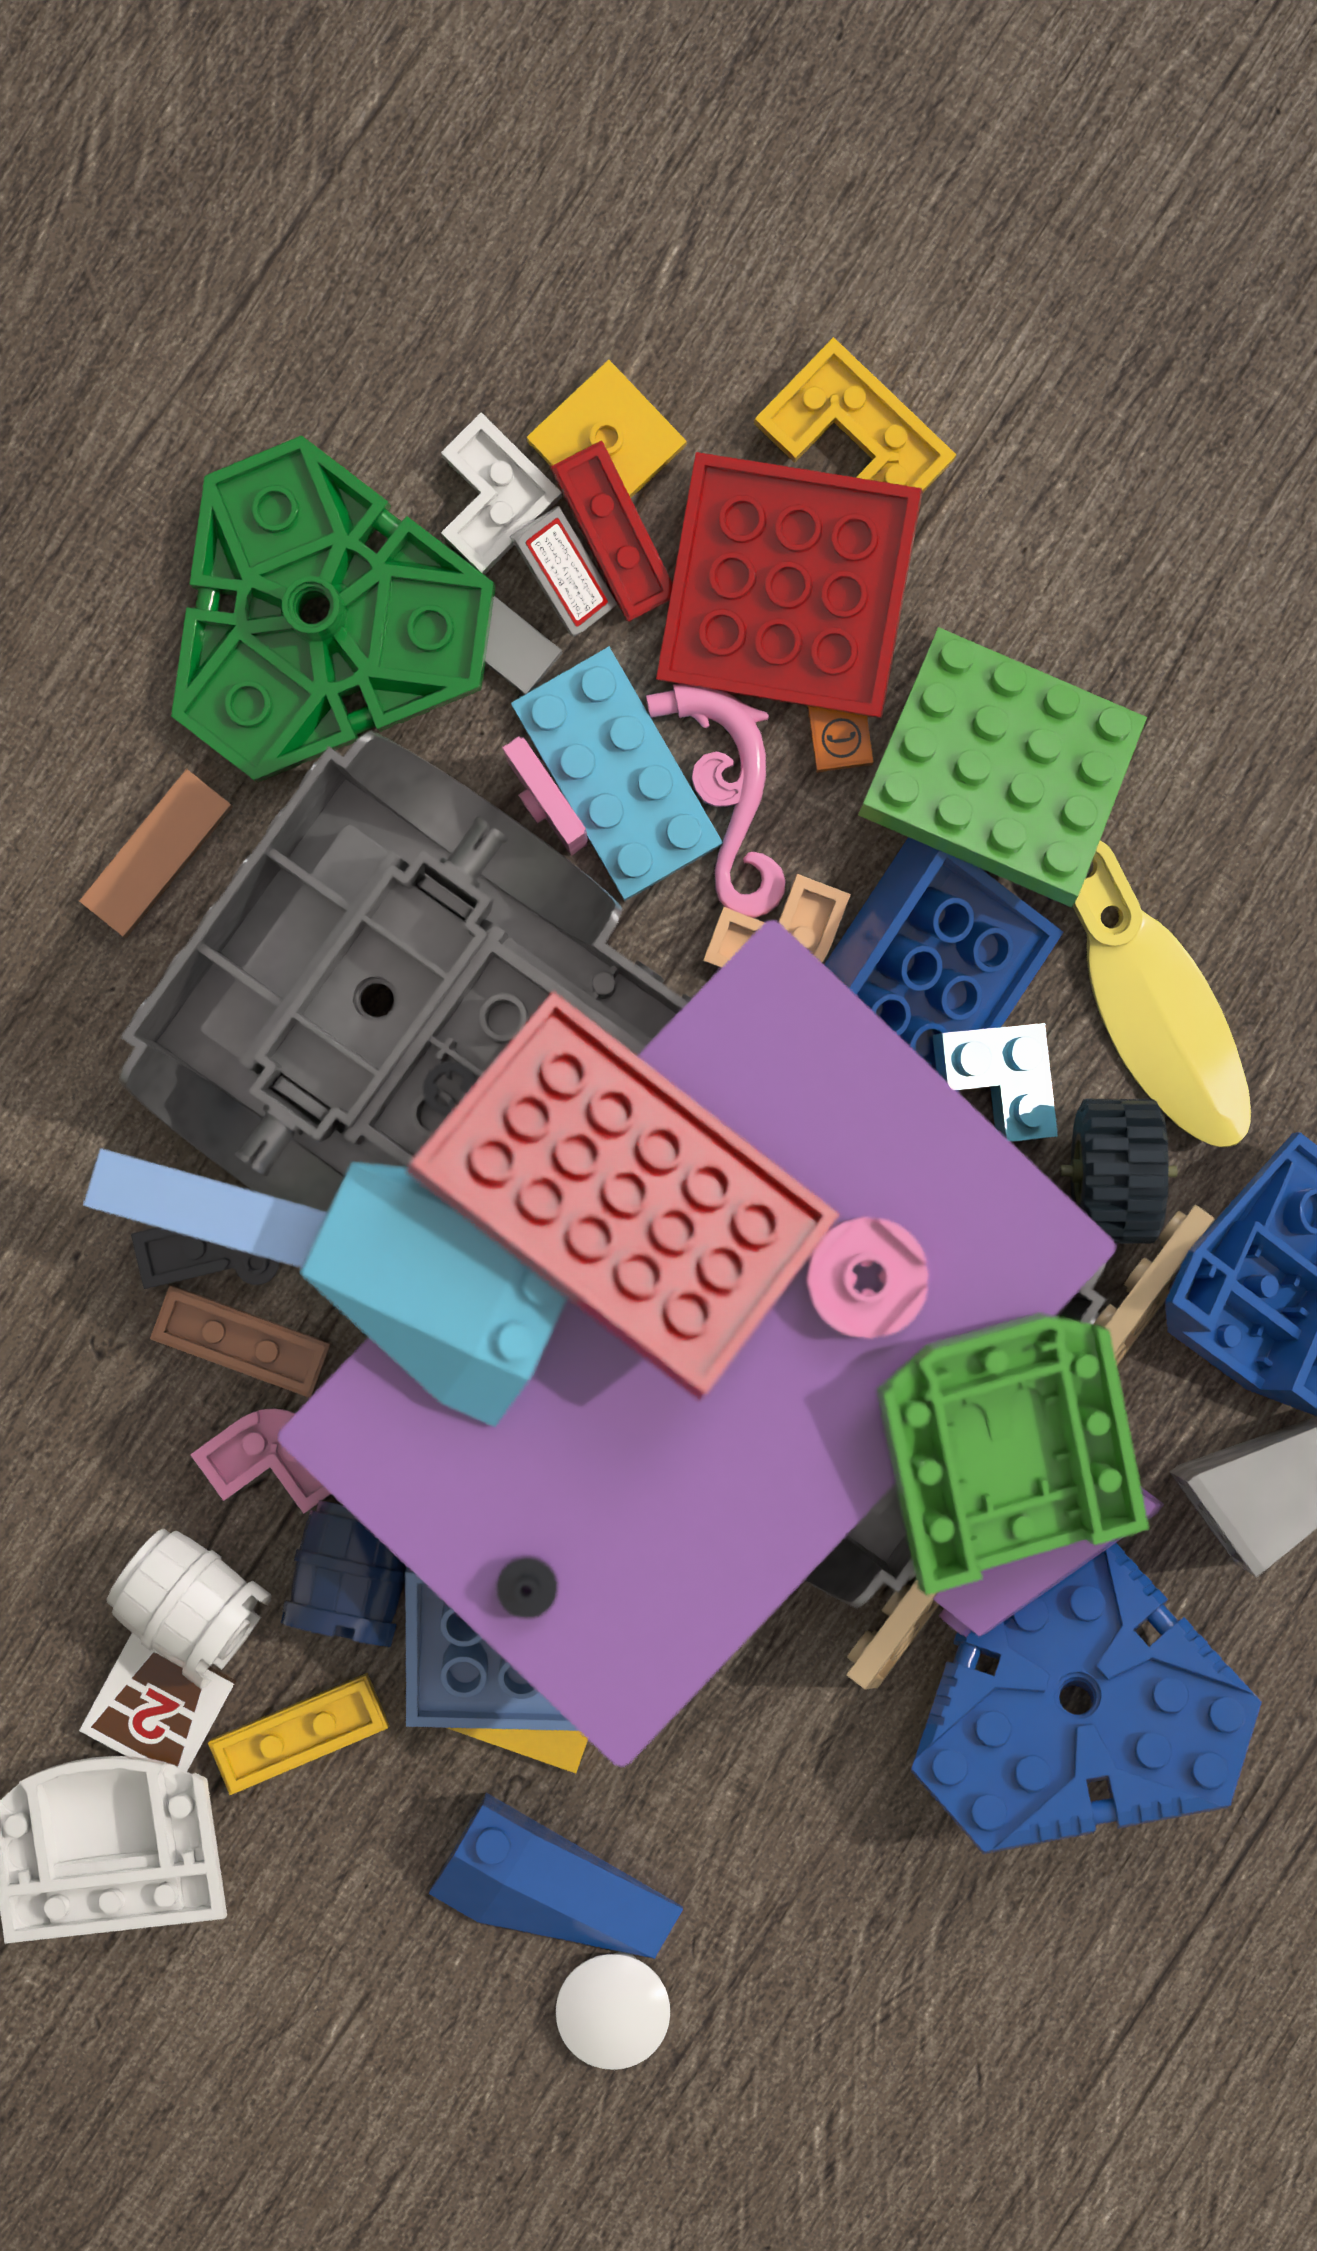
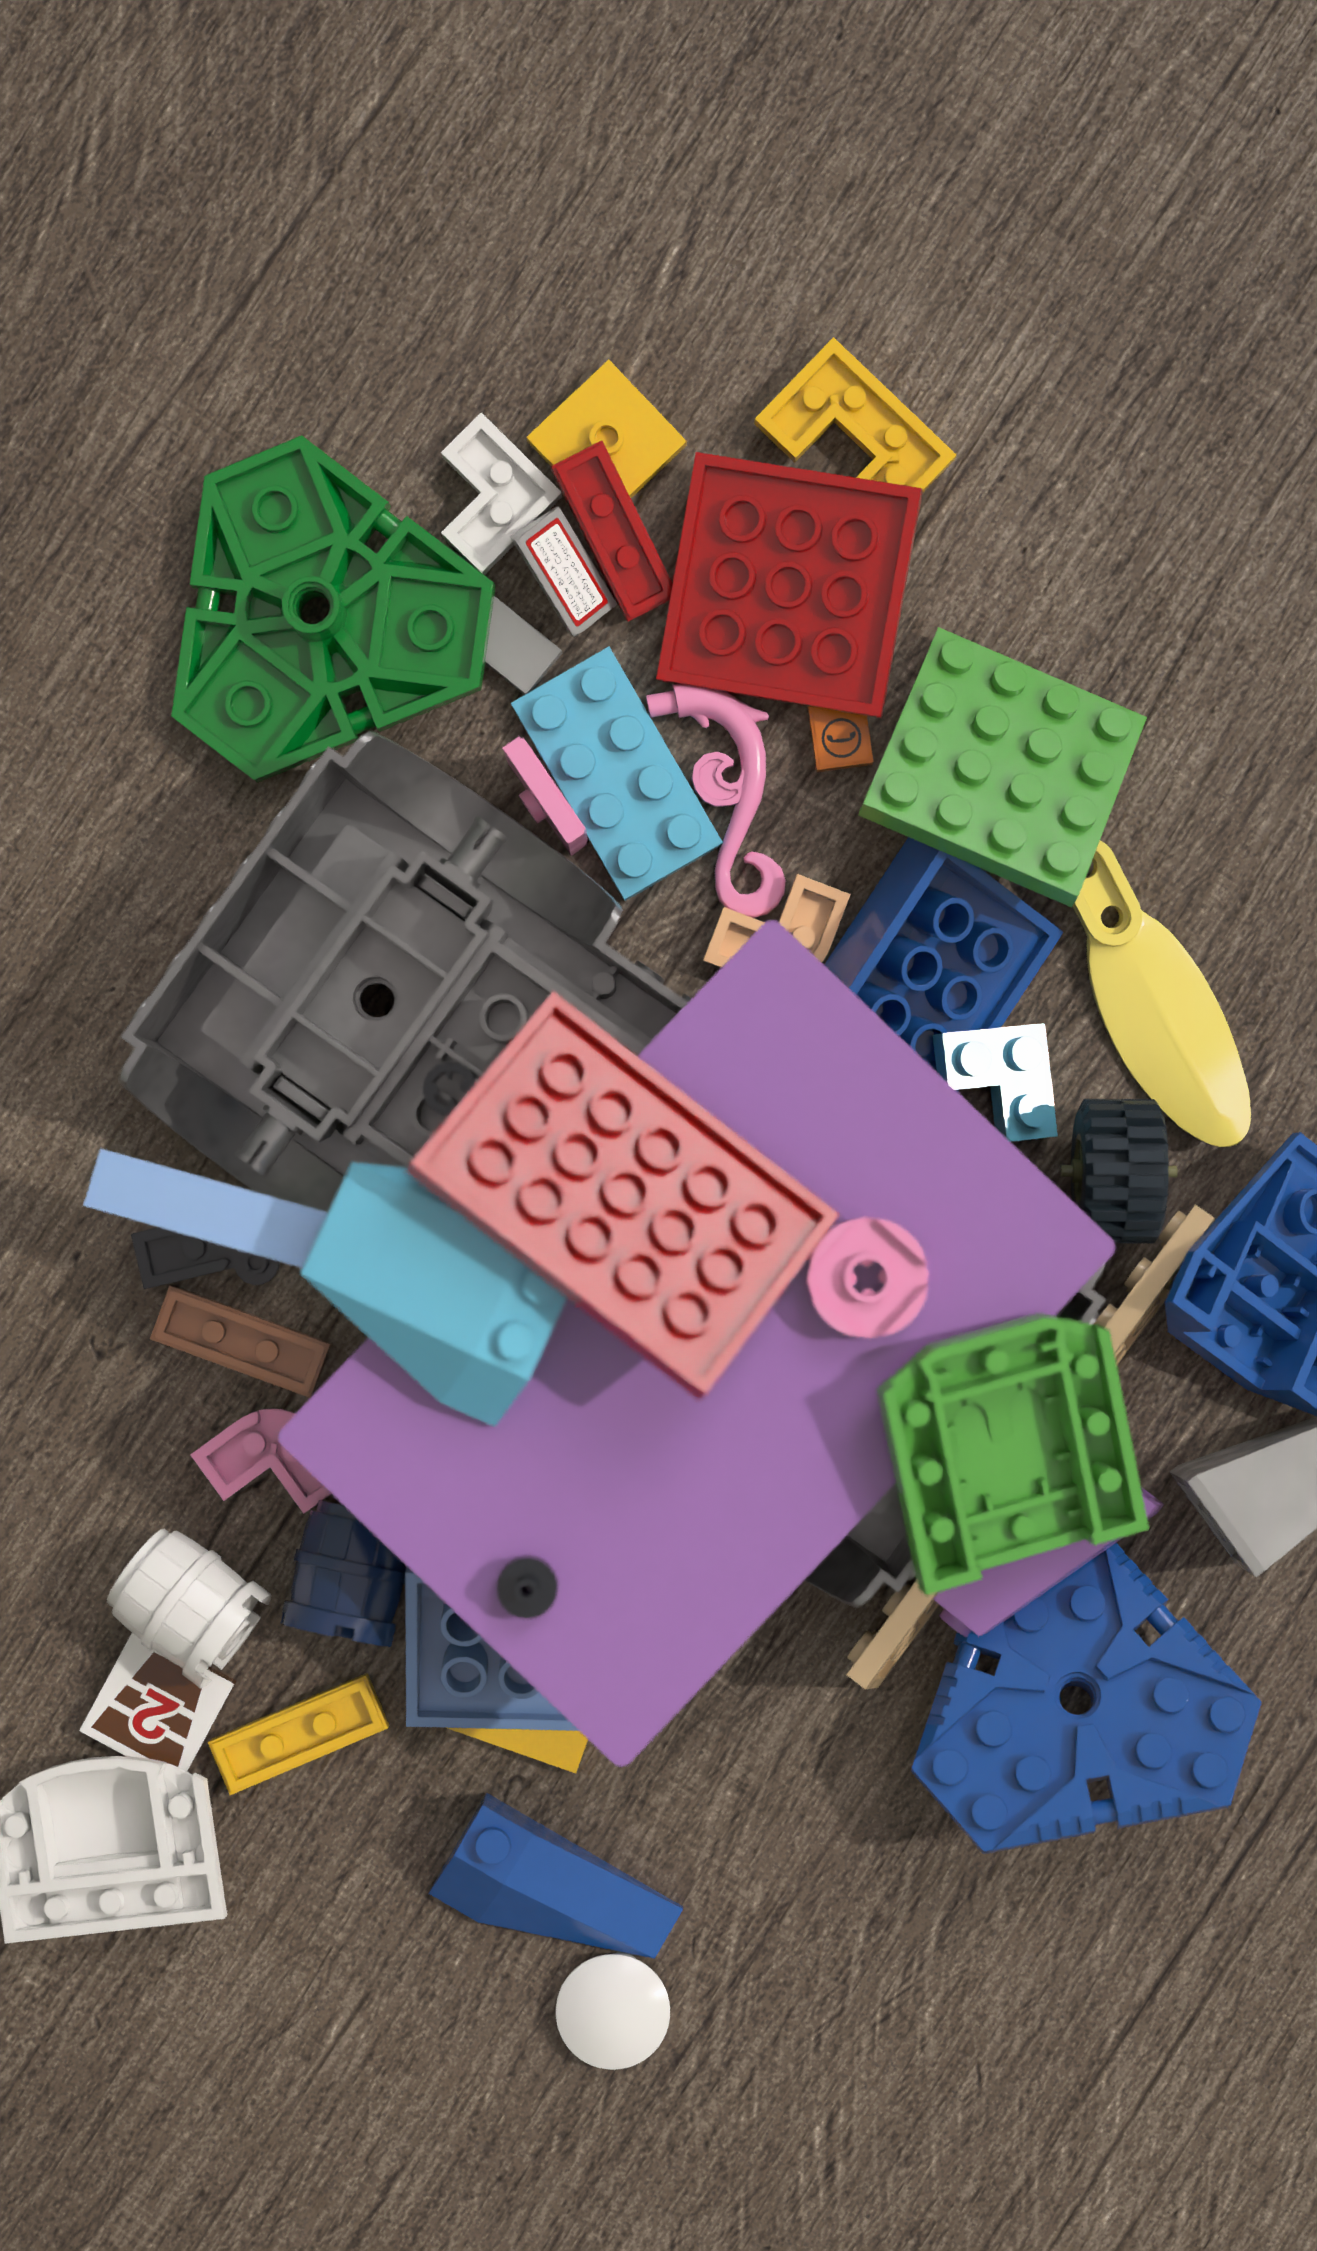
nougat tile [79,769,233,938] -> none

